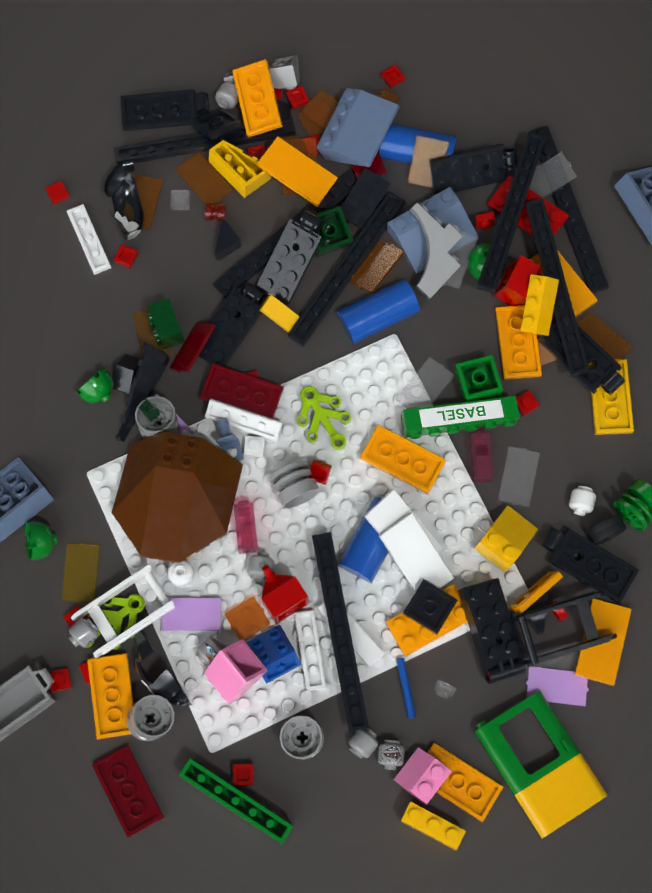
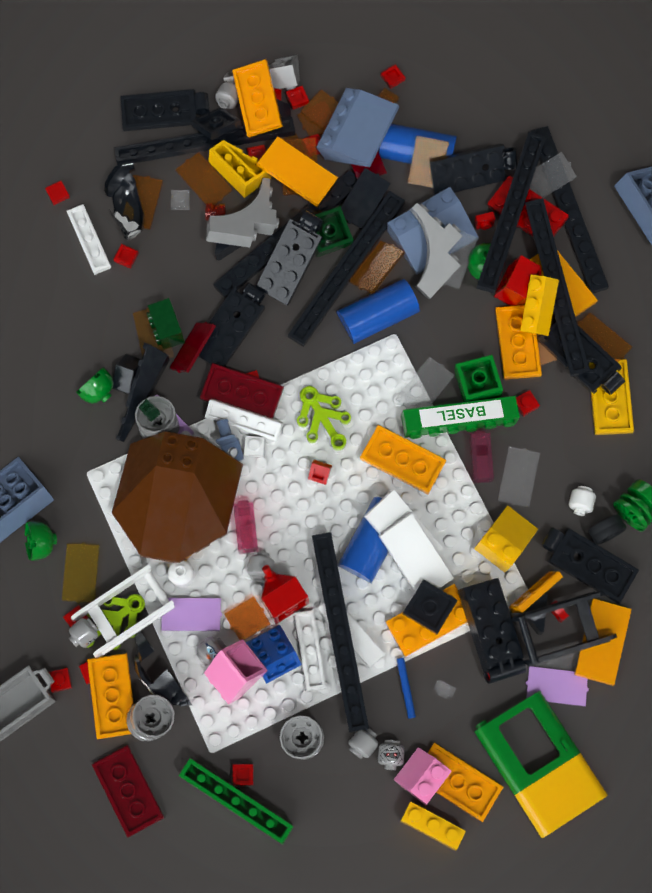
yellow tile [259,295,300,332] -> none
light grey wheel [269,460,320,509] -> none
none -> light grey arch [206,178,279,248]

